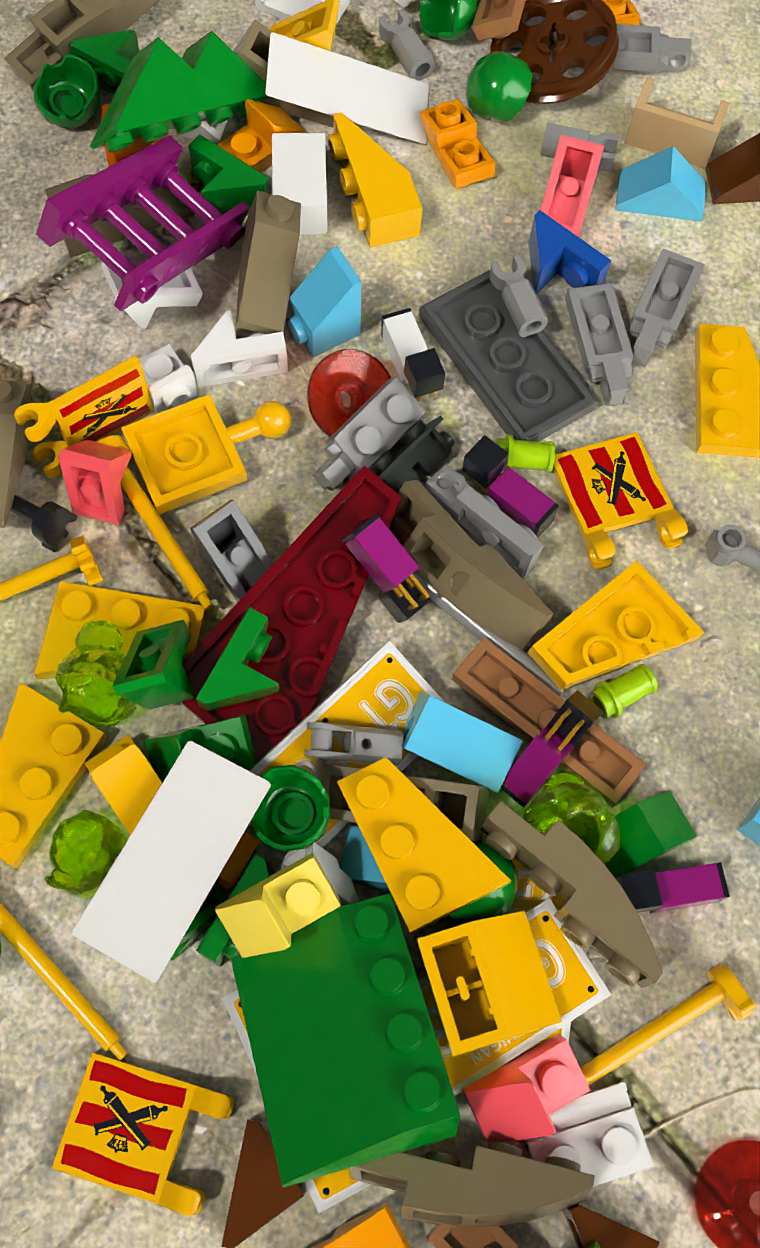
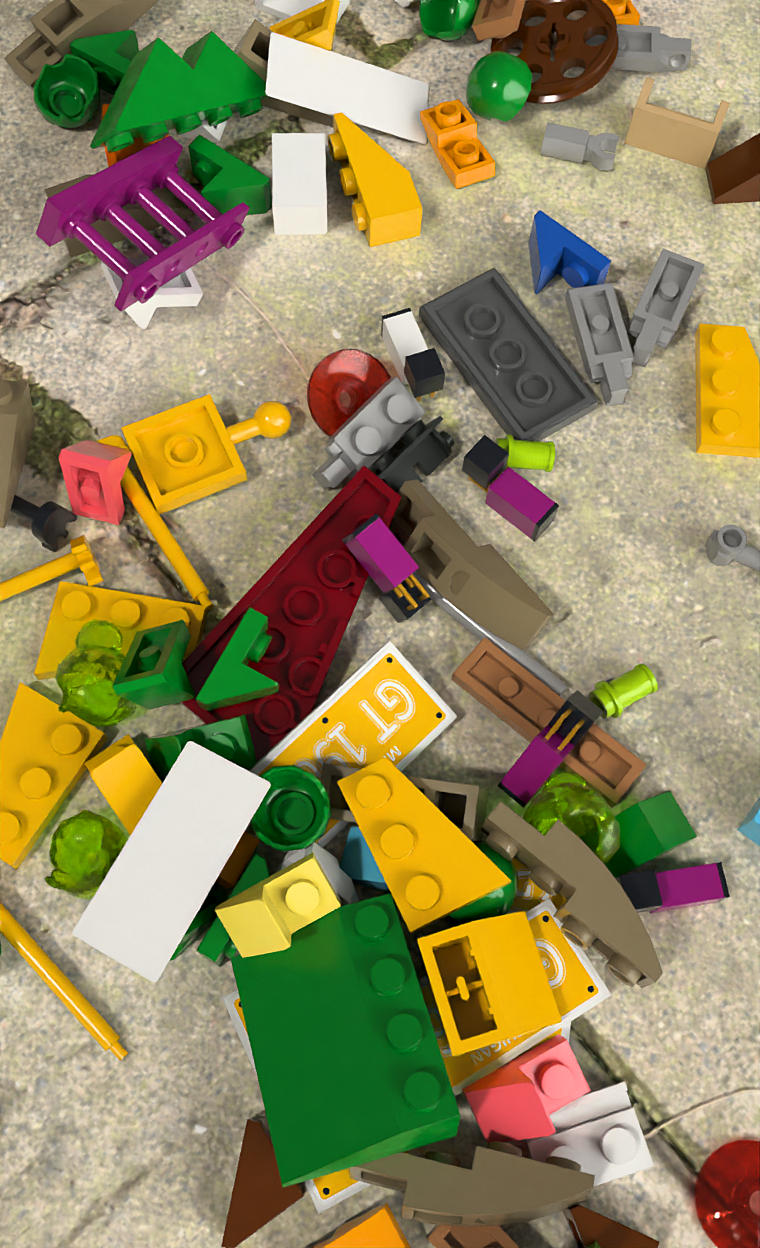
yellow flag [14,355,155,478] -> none
flag [51,1052,235,1216] -> none
white bracket [139,344,198,414] -> none
dark grey slope [190,500,274,603] -> none
white slope [191,310,288,387] -> none
light orange slope [217,99,307,173] -> none
dark tan slope [236,190,301,334] -> none
medium azure slope [287,246,361,358] -> none
light grey bar [304,722,404,766] -> none
light grey bar [379,9,435,81] -> none
medium azure hinge [402,691,523,793] -> none
light grey hinge [425,465,544,578] -> none
light grey bar [490,255,548,338] -> none
yellow wing [527,560,705,690] -> none
coral slope [541,135,604,237] -> none
yellow flag [553,432,688,570] -> none
yellow piece [580,963,756,1086] -> none
medium azure slope [615,146,706,222] -> none

